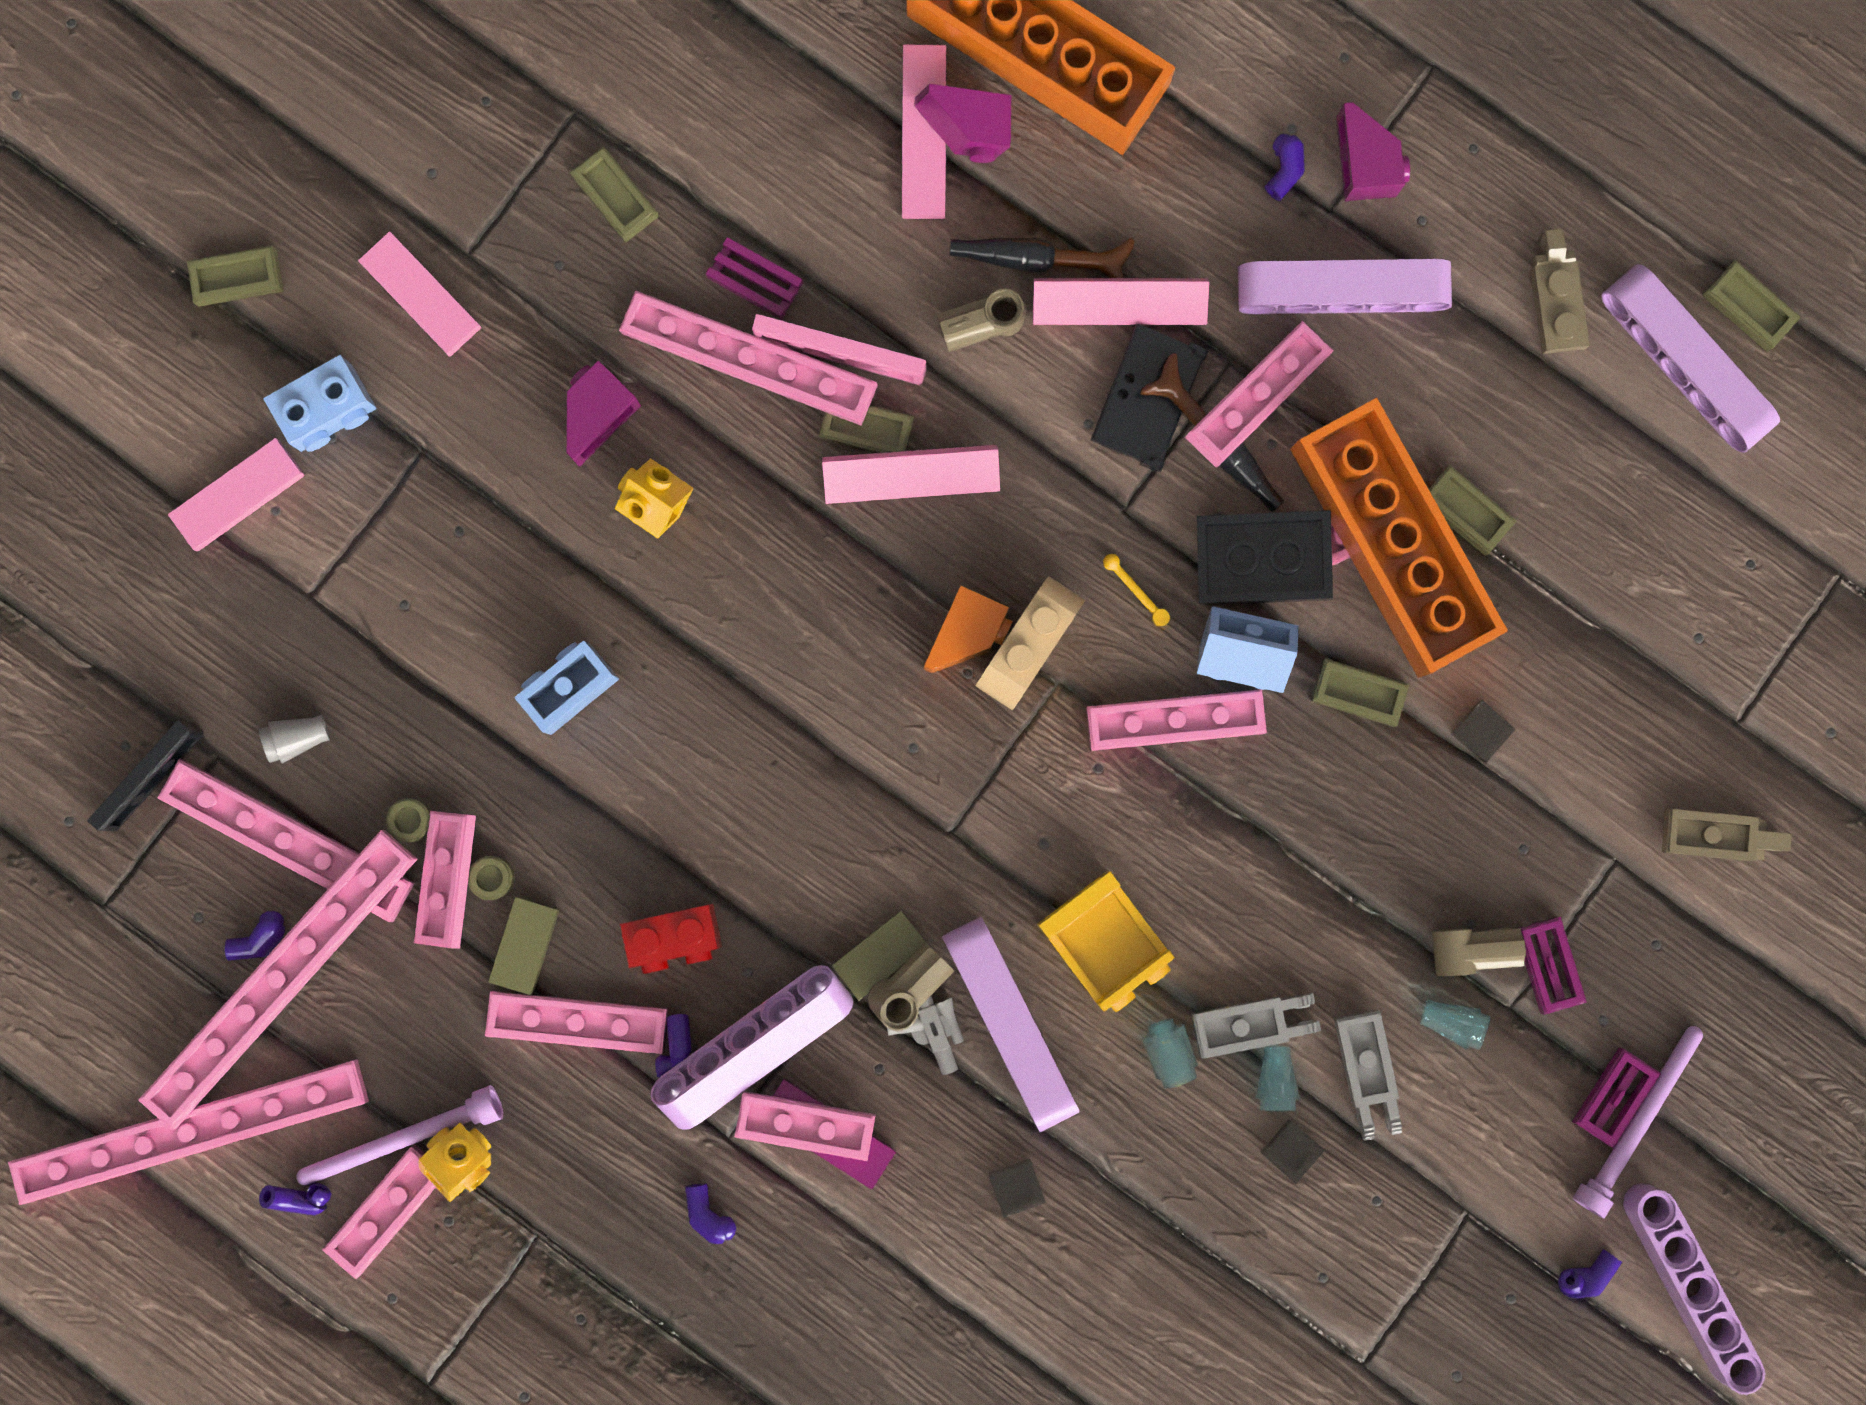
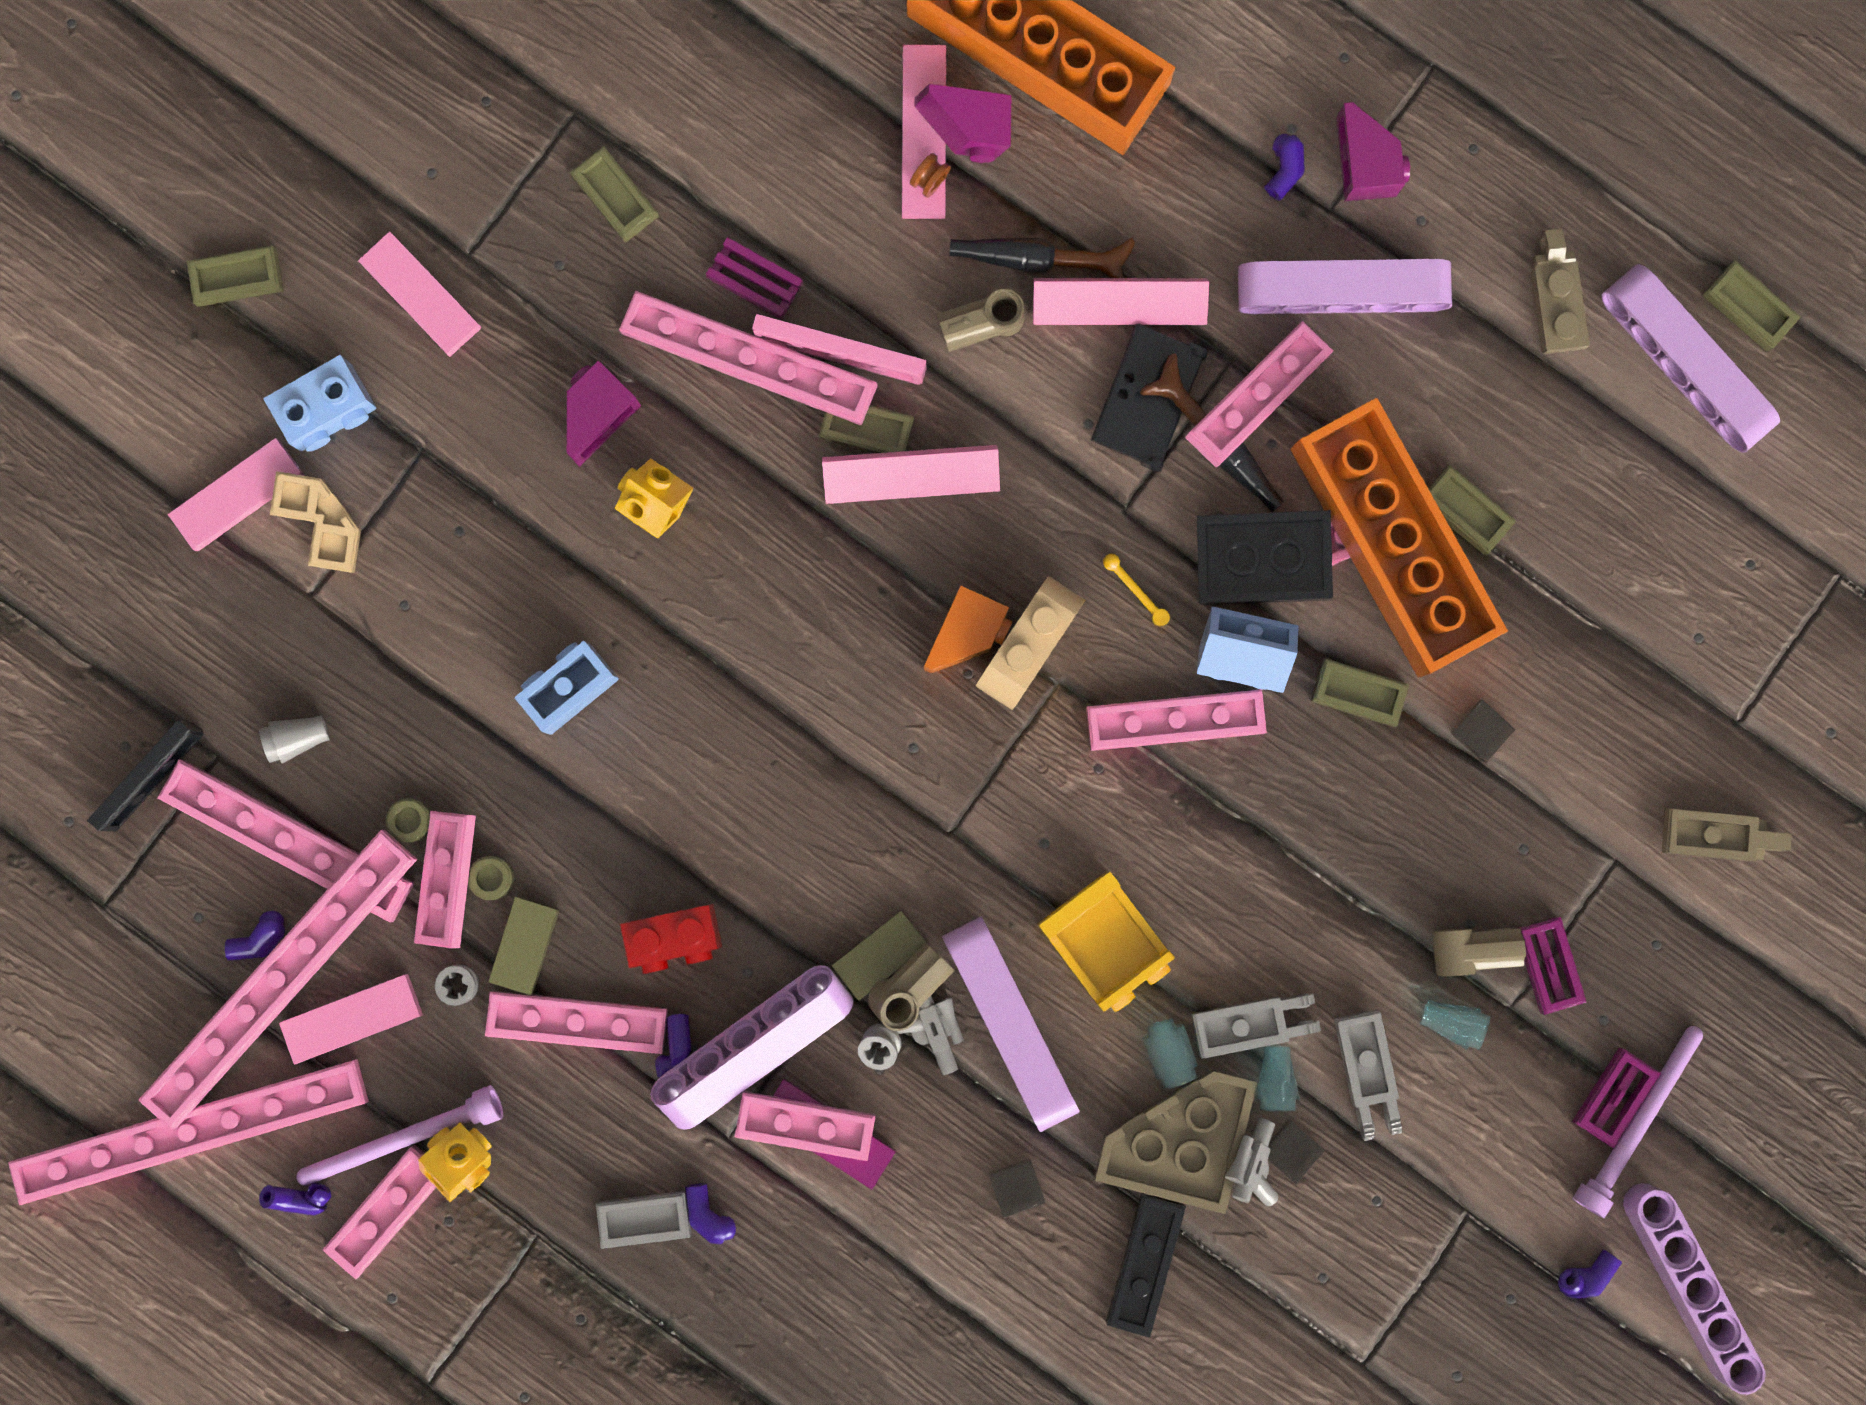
none -> tan tile [270,471,361,573]
none -> bright pink tile [279,974,423,1065]
none -> light grey bush [435,964,479,1006]
none -> light grey tile [596,1191,691,1249]
none -> light grey bush [858,1024,901,1070]
none -> dark orange bush [910,153,951,198]
none -> dark tan plate [1094,1070,1257,1214]
none -> black tile [1106,1193,1186,1338]
none -> light grey piece [1225,1118,1278,1206]

